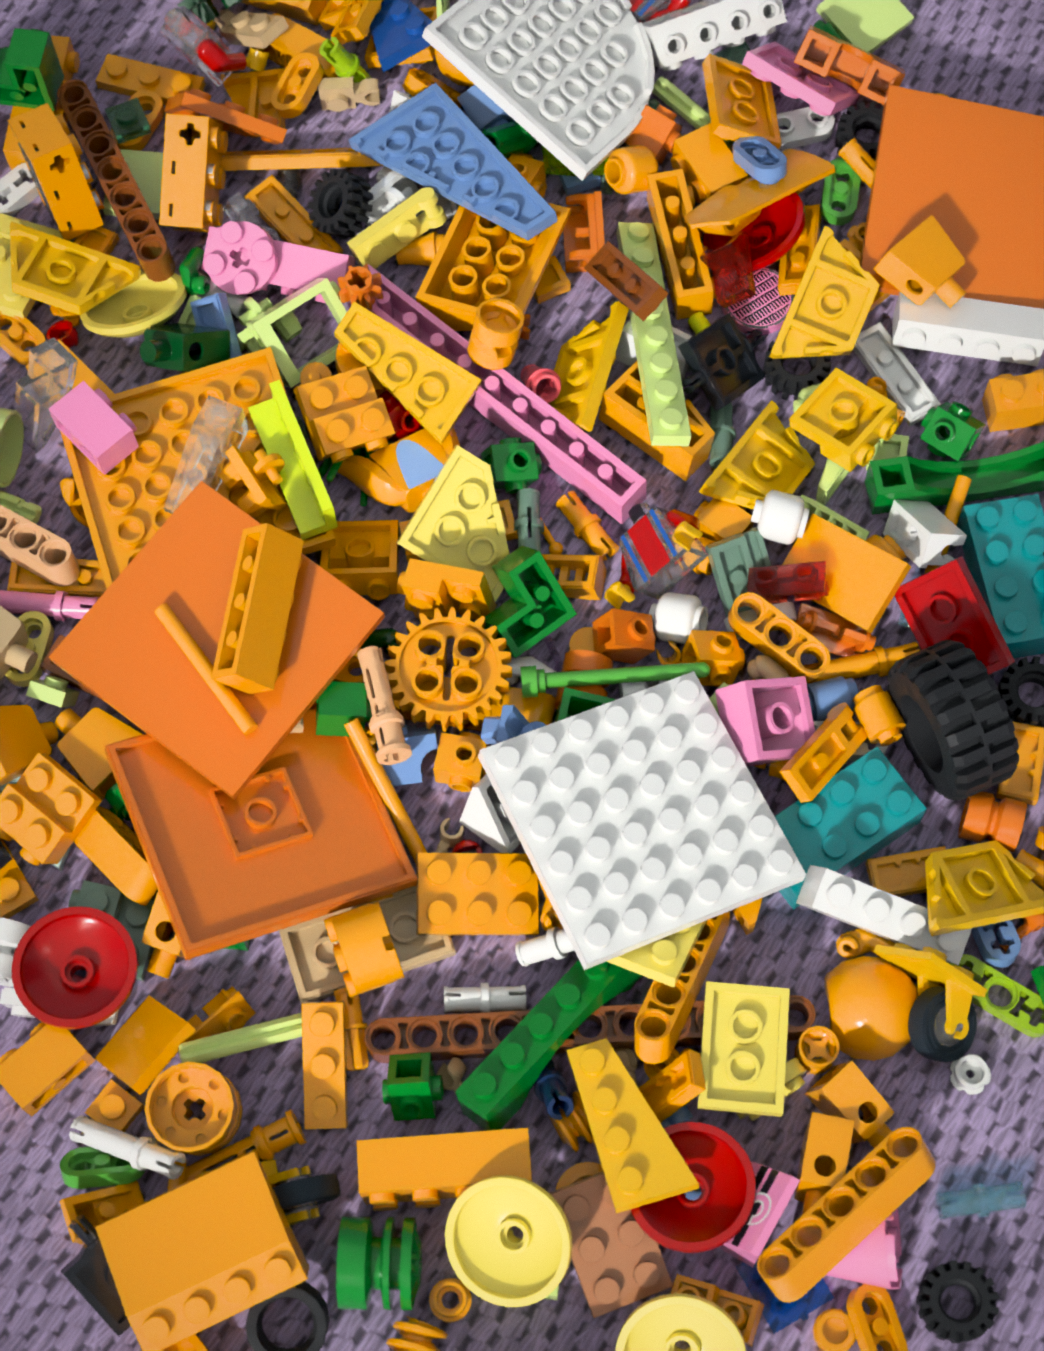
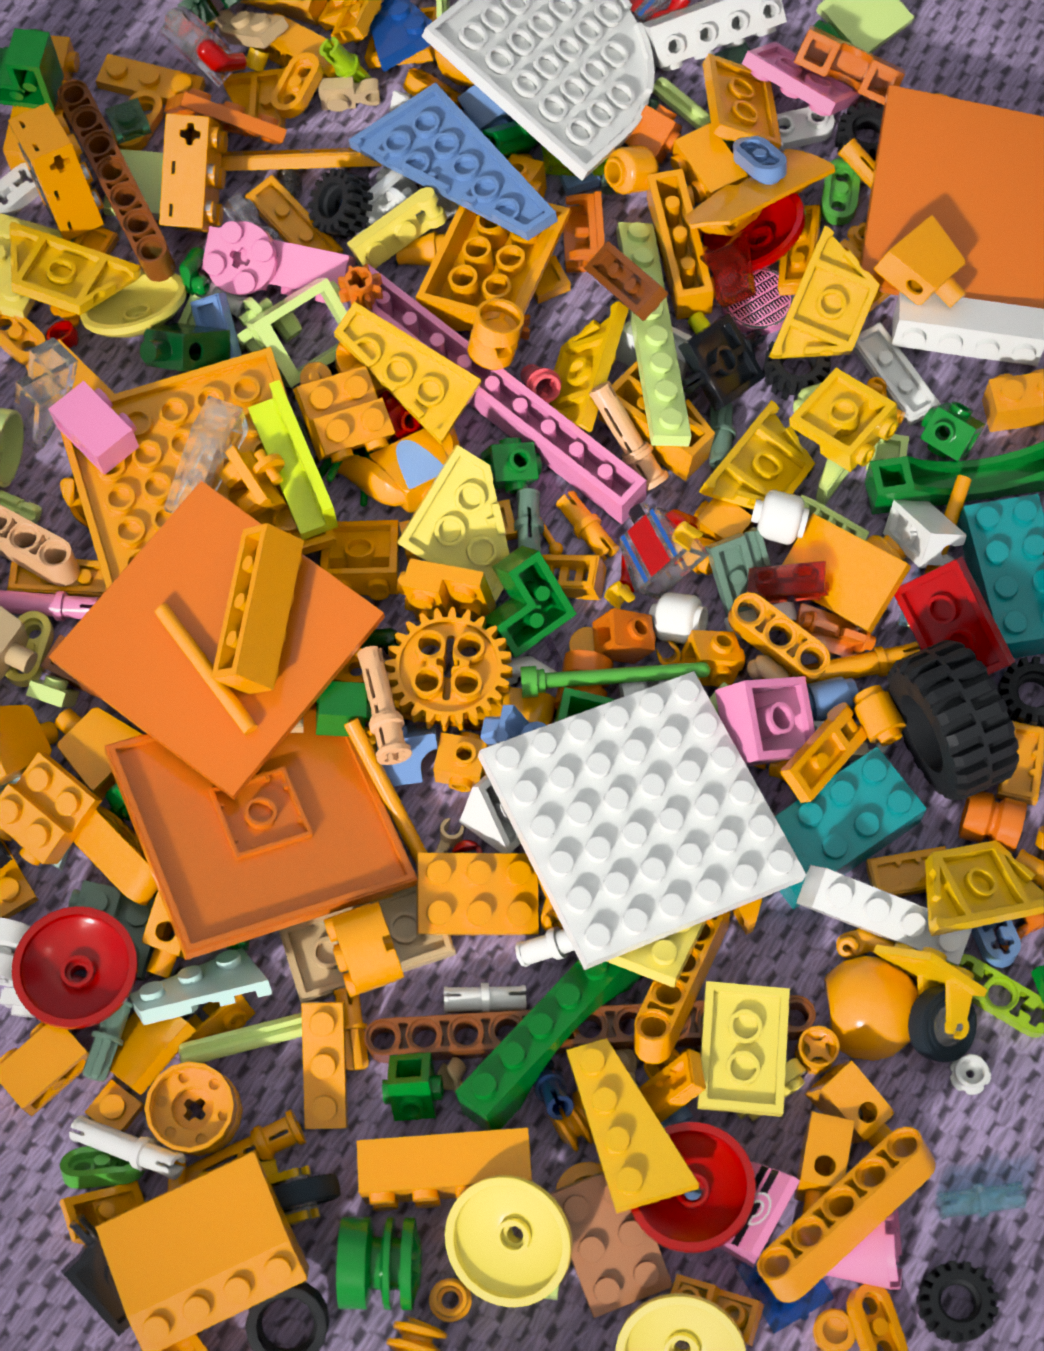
none -> sand green axle [83,1001,133,1082]
none -> light aqua wing [129,948,272,1025]
none -> light nougat pin [588,381,669,491]

